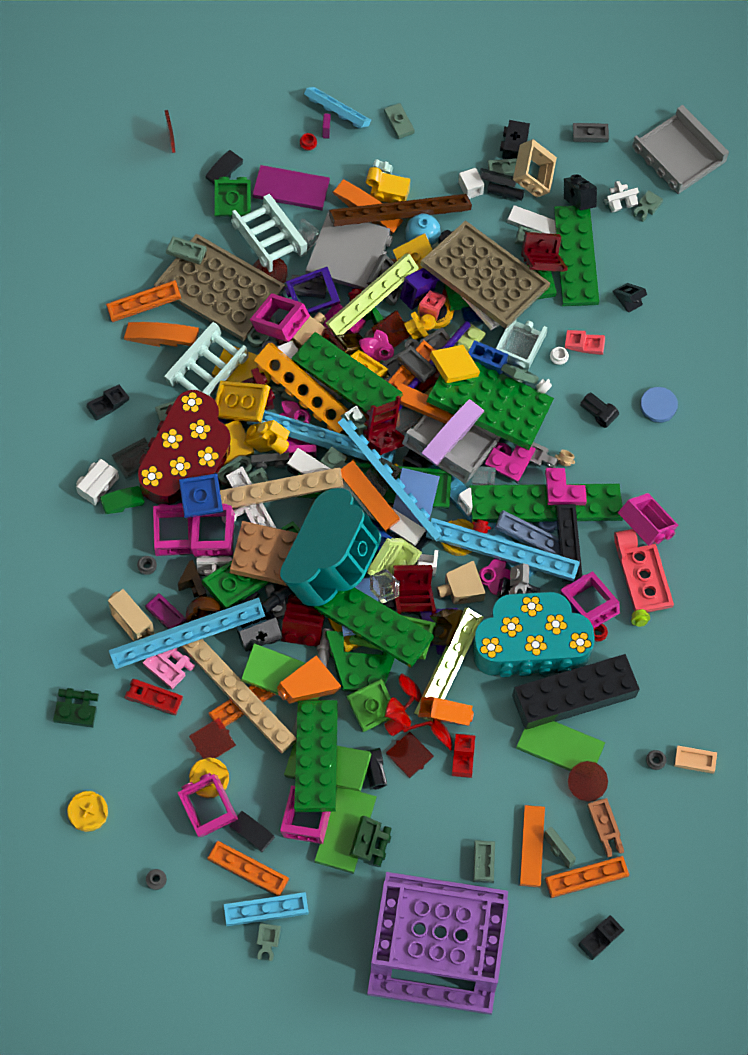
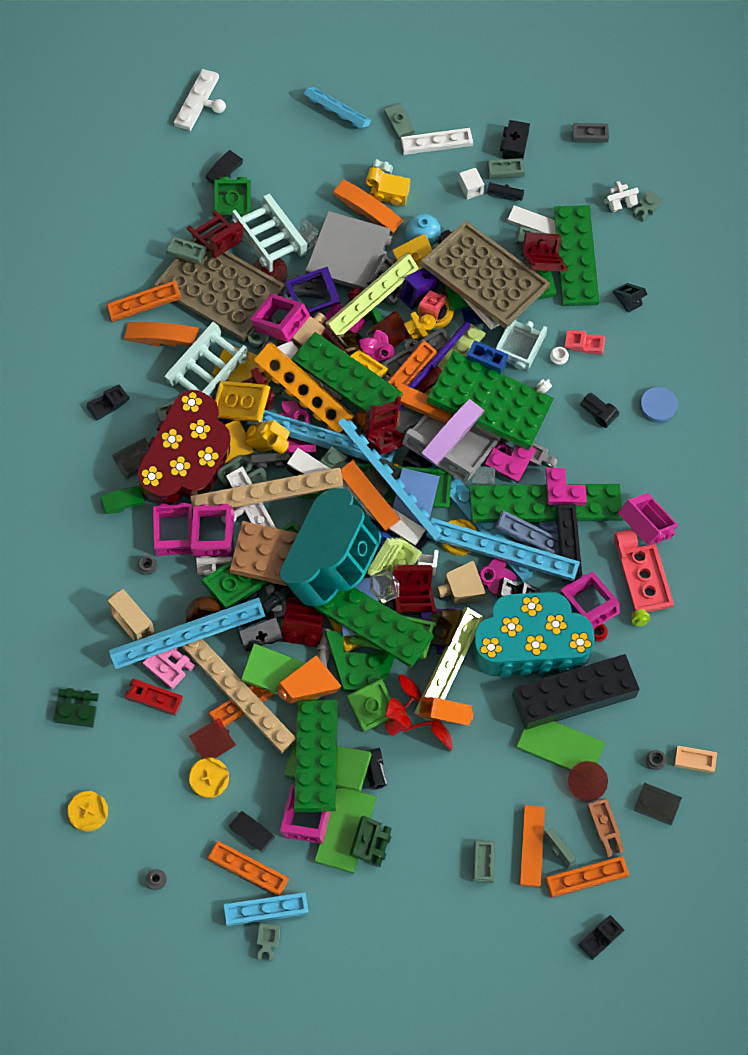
white brick [76,459,119,505] -> none
magenta tile [145,593,186,629] -> none
clear red piece [164,110,176,153] -> none
dark pink window [177,773,238,837] -> none
dark brown slope [178,560,207,598] -> none
blue plate [179,474,223,518] -> none
magenta tile [253,165,330,211] -> none
red plate [300,133,317,150] -> none
magenta tile [322,113,331,139] -> none
reddish brown plate [329,194,472,226] -> none
sand green plate [341,405,367,437] -> none
medium lavender plate [367,872,509,1015] -> none
clear red piece [386,732,434,778] -> none
dark grey tile [397,345,437,383] -> none
yellow tile [430,345,480,383] -> none
red slope [452,734,475,778] -> none
white slope [457,488,472,517] -> none
red plate [472,519,491,534] -> none
black tile [479,168,516,187] -> none
sand green plate [501,364,539,384] -> none
light grey plate [510,563,529,594] -> none
tan window [513,139,557,198] -> none
tan plate [555,450,575,466] -> none
black brick [564,174,597,210] -> none
light grey panel [632,105,729,194] -> none
none -> white plate [174,69,226,131]
none -> dark red plate [187,210,243,259]
none -> white tile [401,128,473,155]
none -> clear smoke plate [633,782,682,825]

